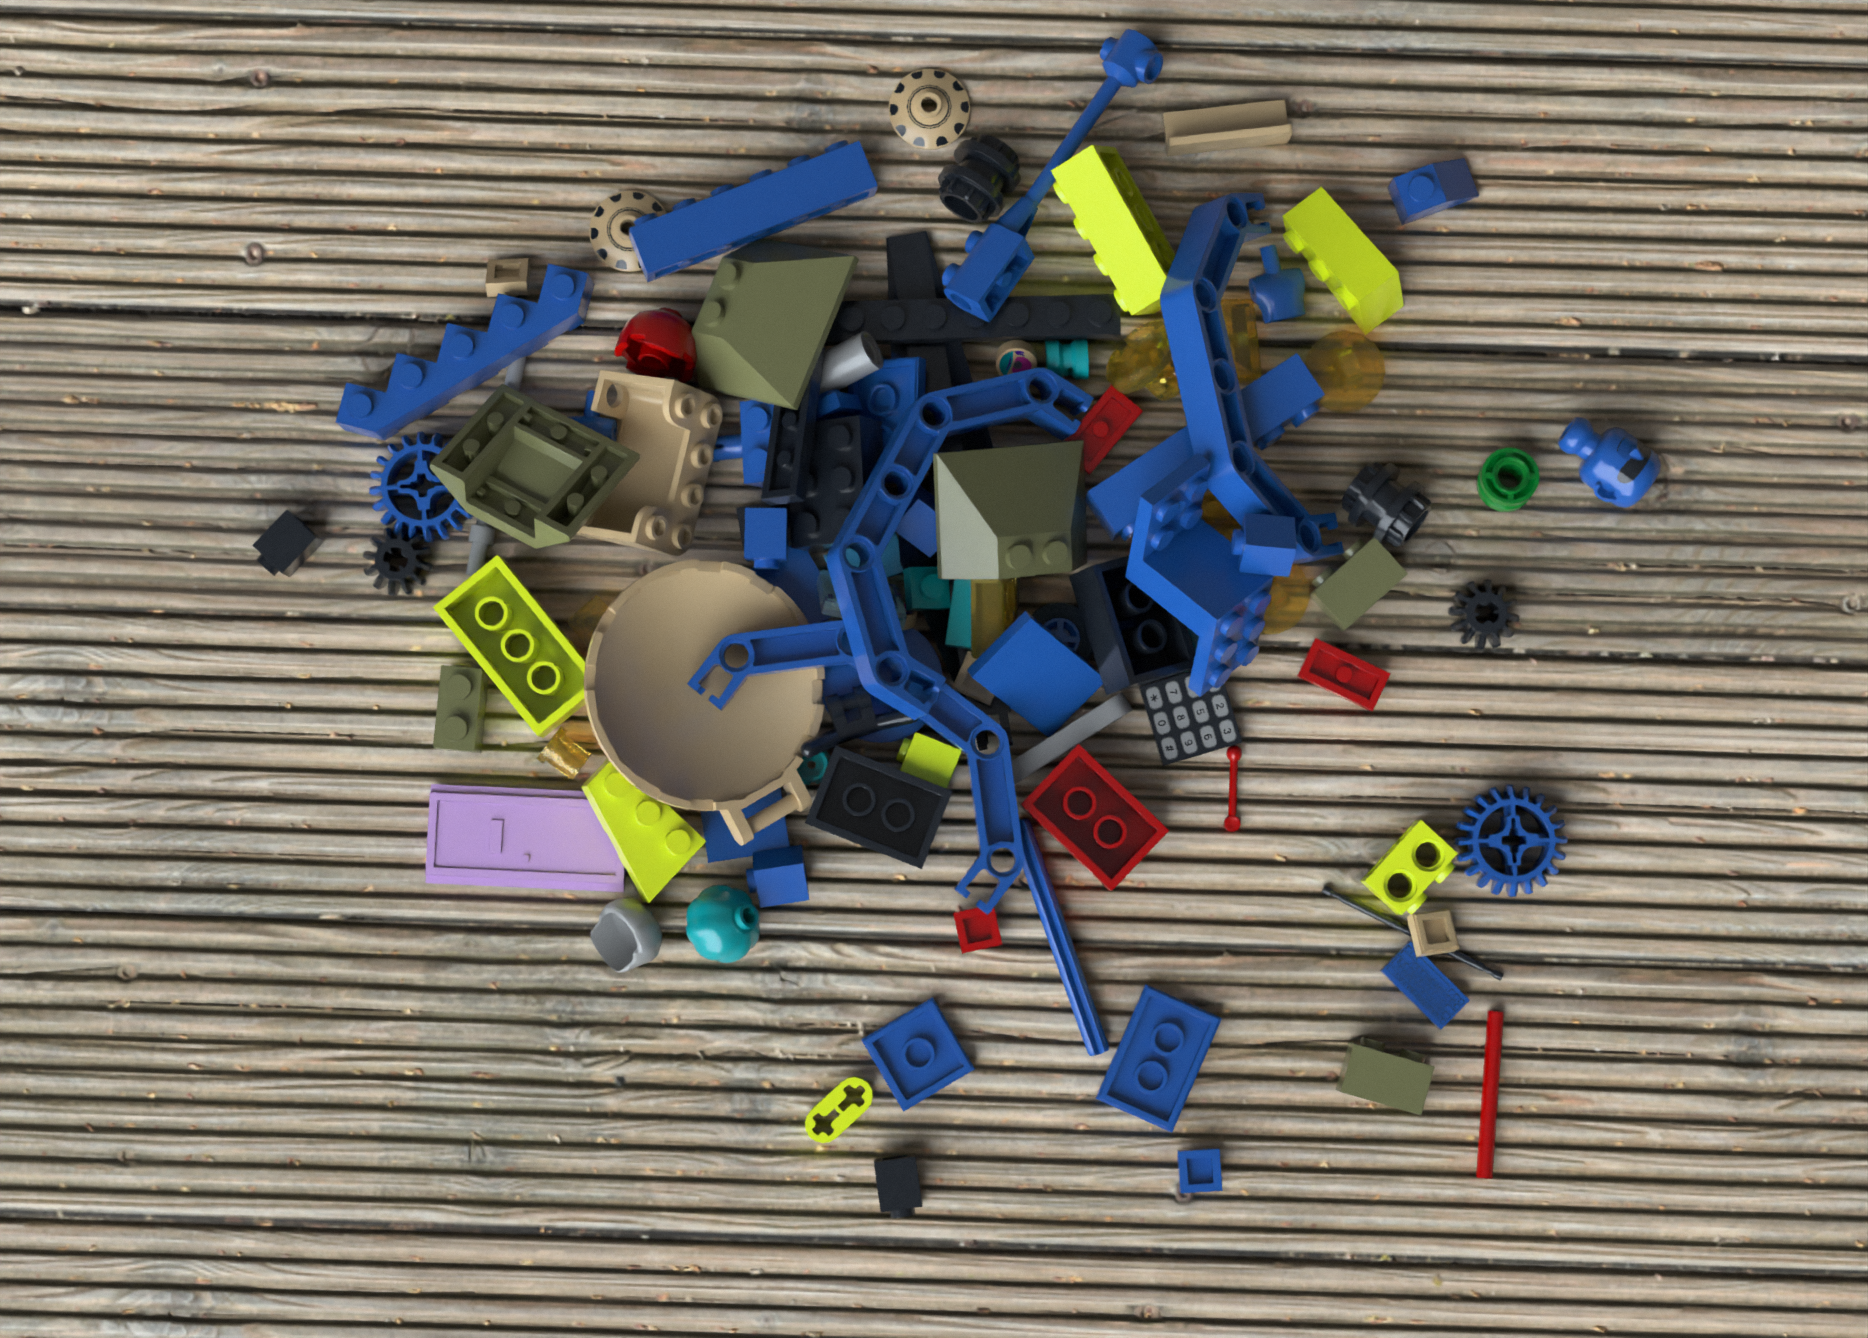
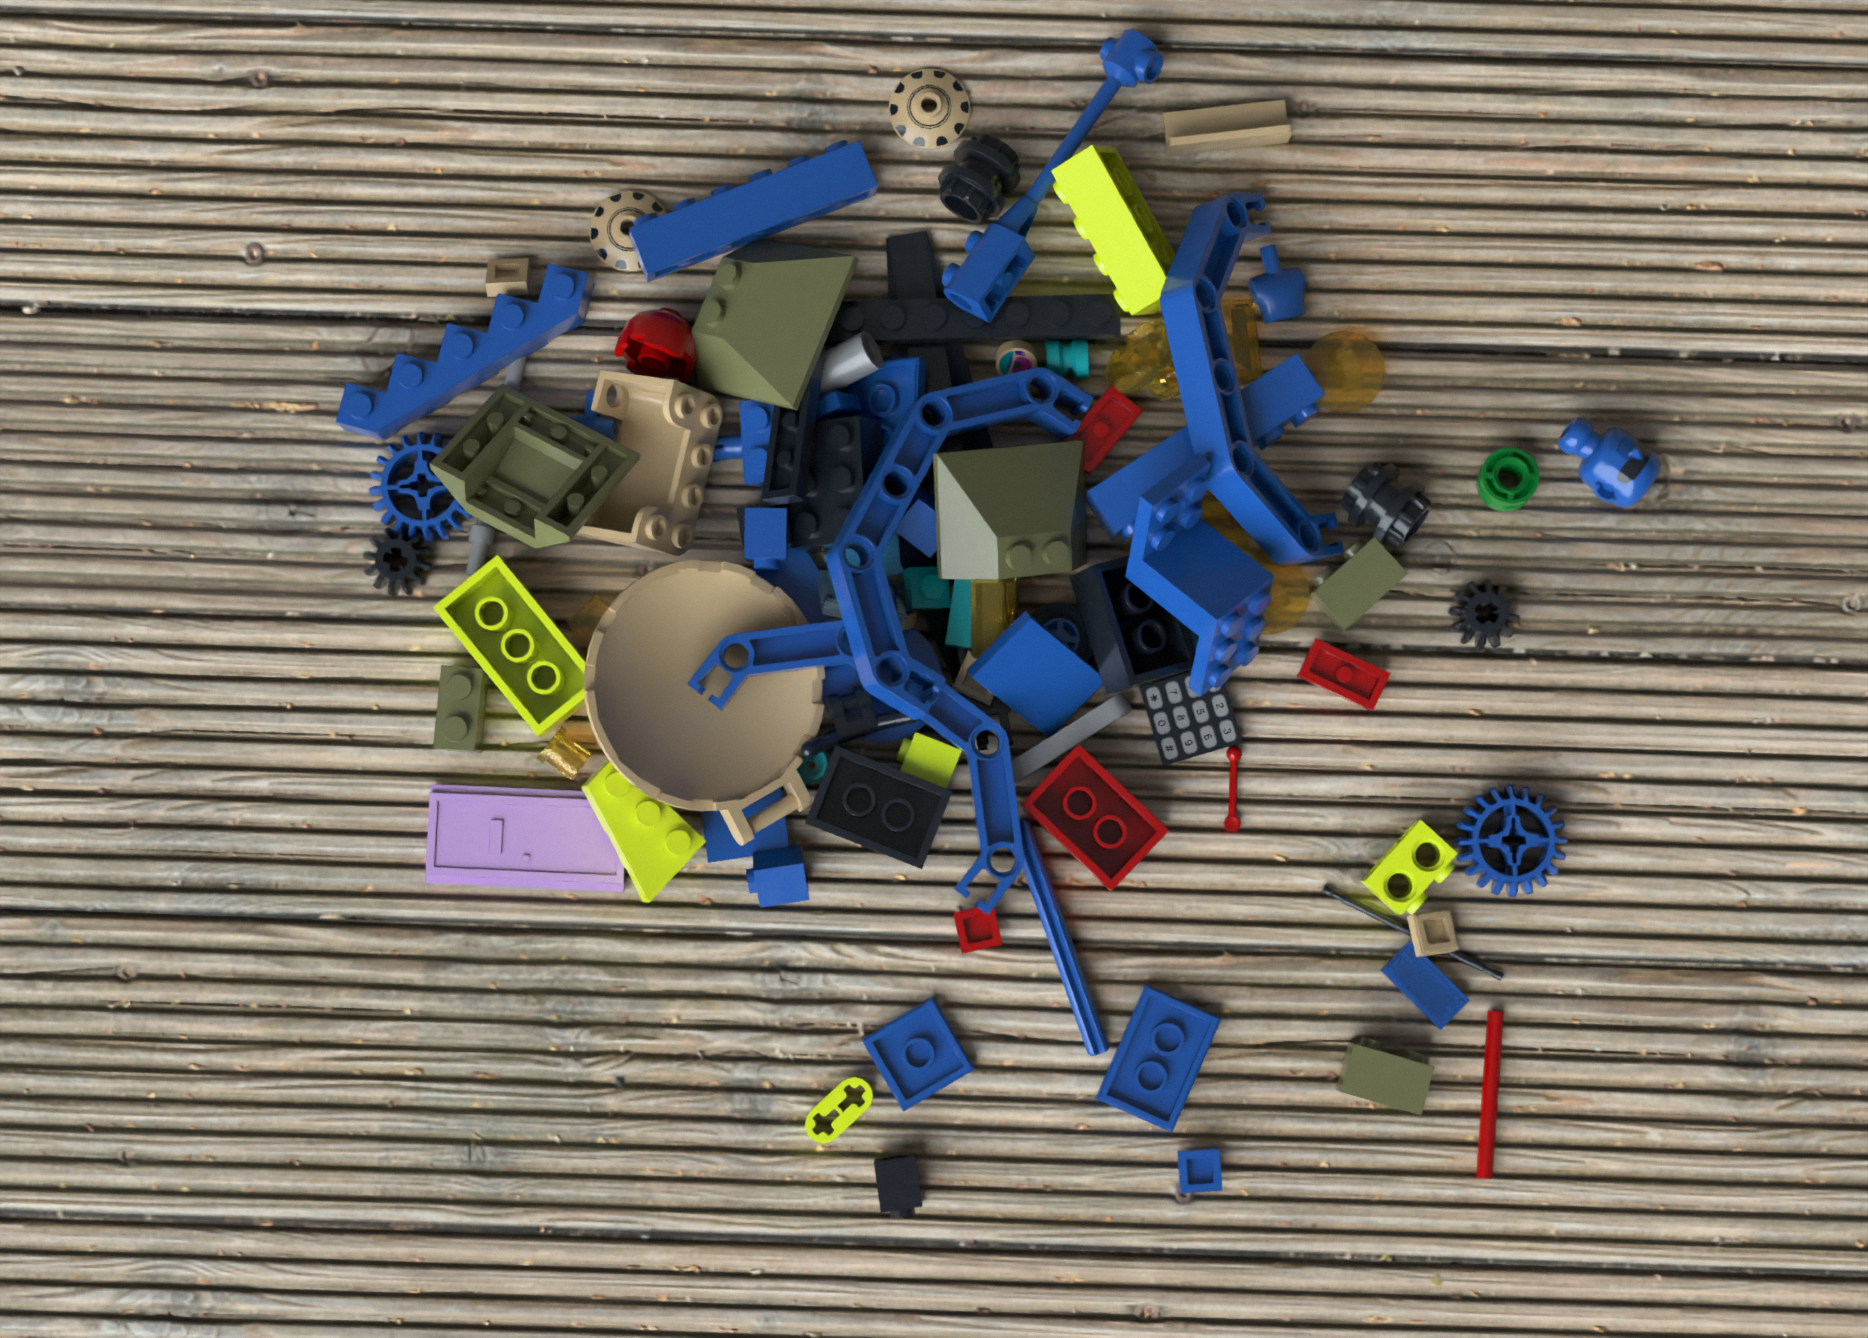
black brick [252,509,324,577] -> none
light grey hair [590,898,662,973] -> none
teal plant [686,885,760,963] -> none
blue brick [1231,513,1297,577] -> none
neon yellow wedge [1282,186,1404,335] -> none
blue slope [1388,158,1479,225] -> none

